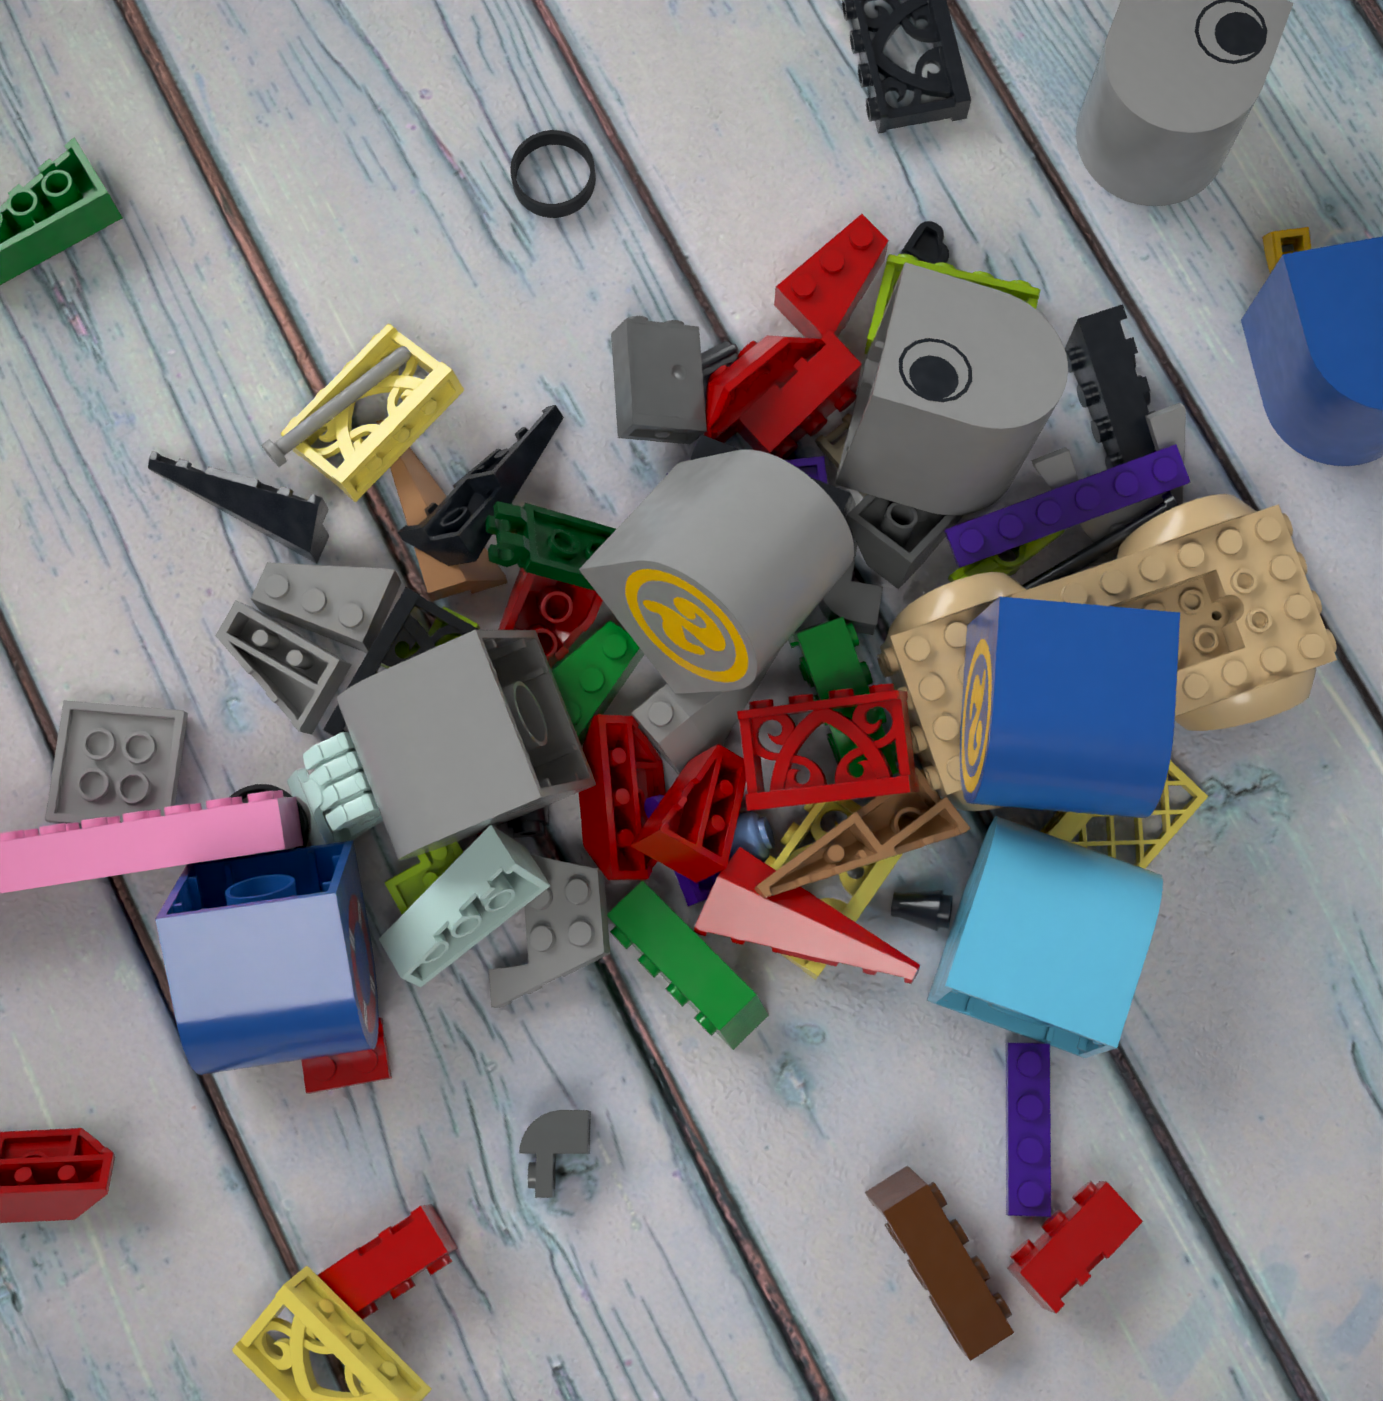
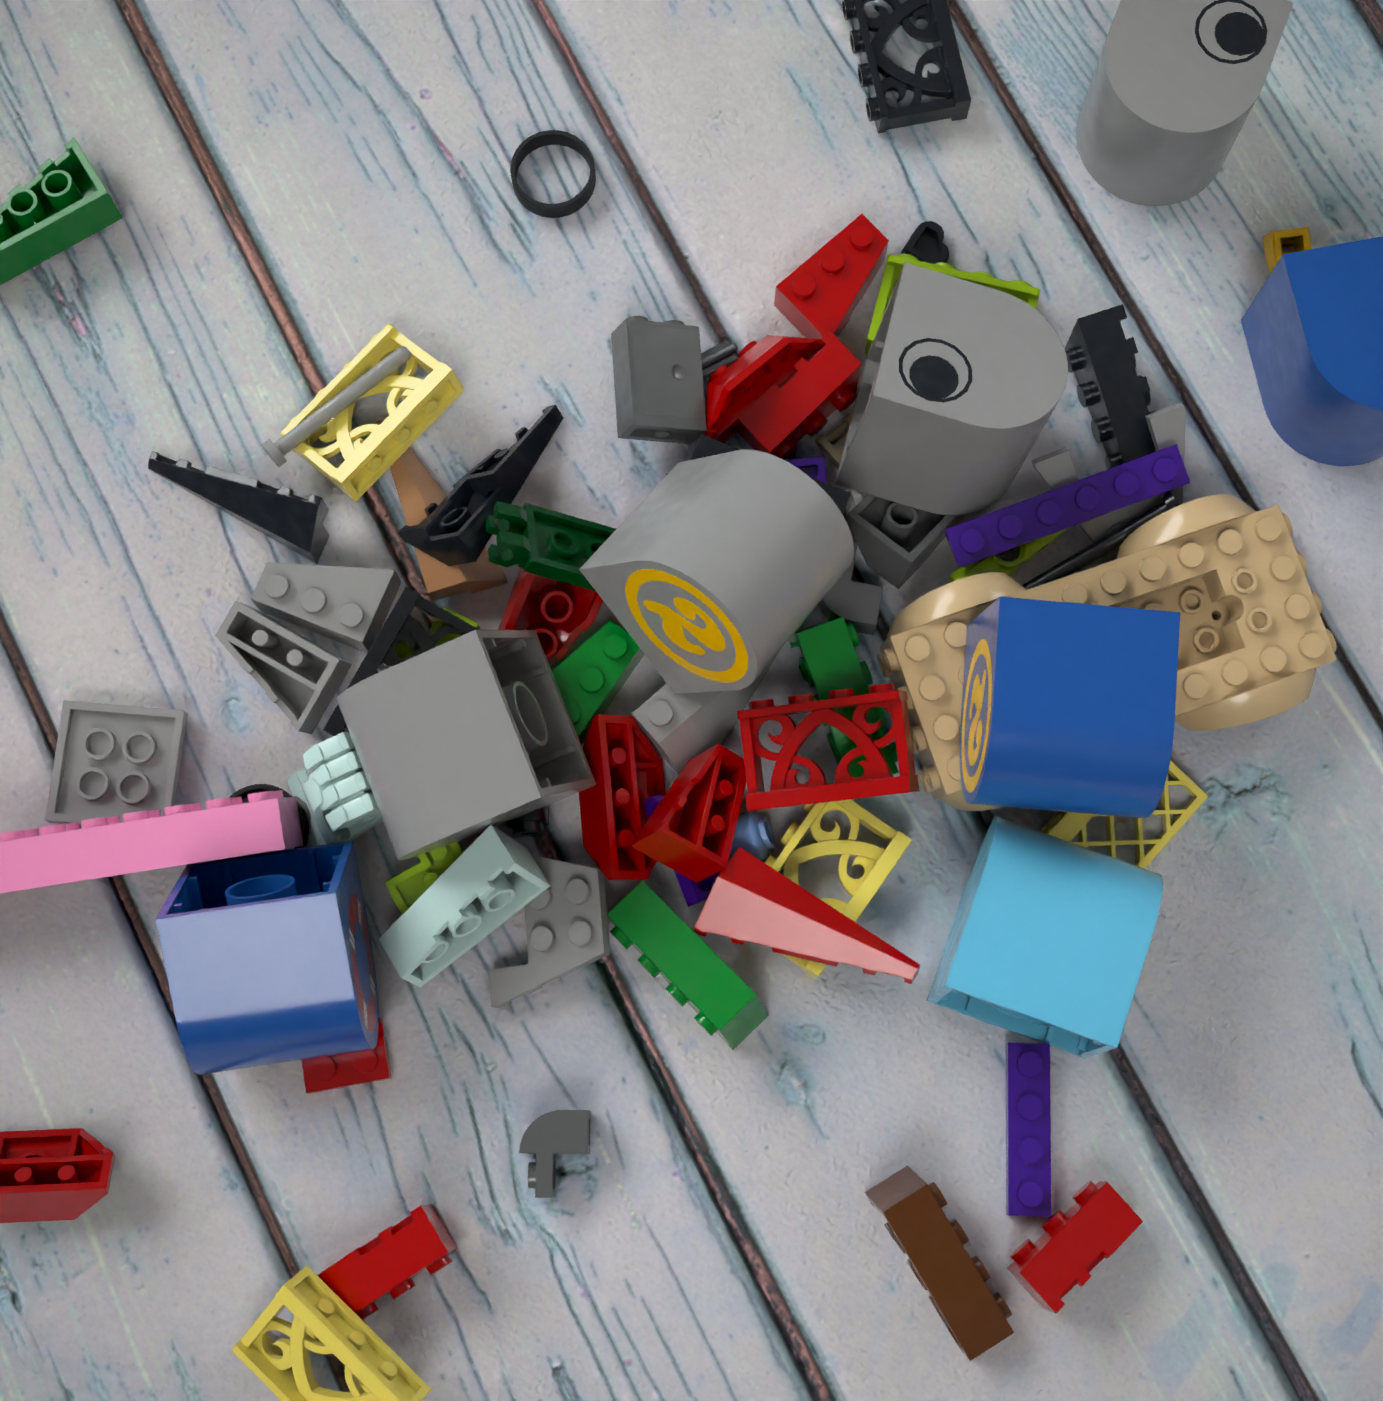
medium nougat wedge [754,767,971,898] -> none
black cone [891,890,953,931] -> none

